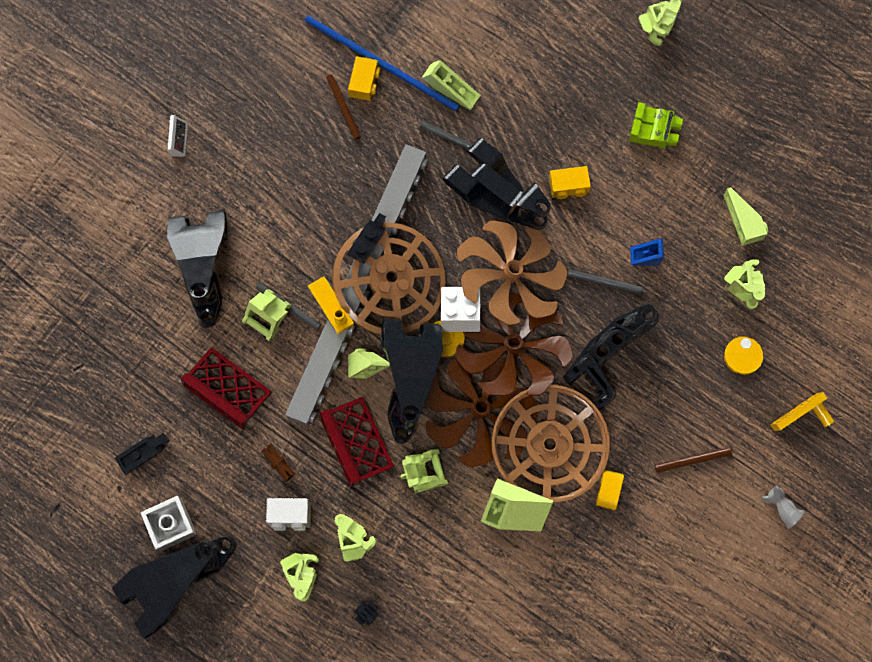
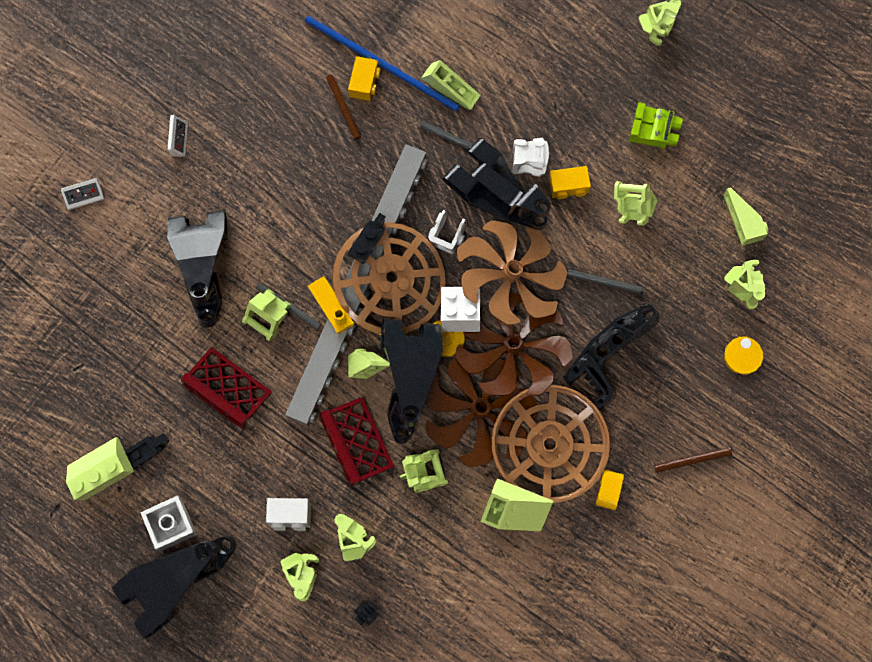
reddish brown pin [261,444,295,482] -> none
blue slope [630,238,664,266] -> none
light grey animal [761,486,805,530] -> none
yellow piece [770,392,834,431] -> none
none -> slope [61,178,104,210]
none -> yellowish green slope [66,437,134,500]
none -> white piece [428,210,467,254]
none -> white piece [512,138,549,177]
none -> yellowish green piece [614,181,658,226]

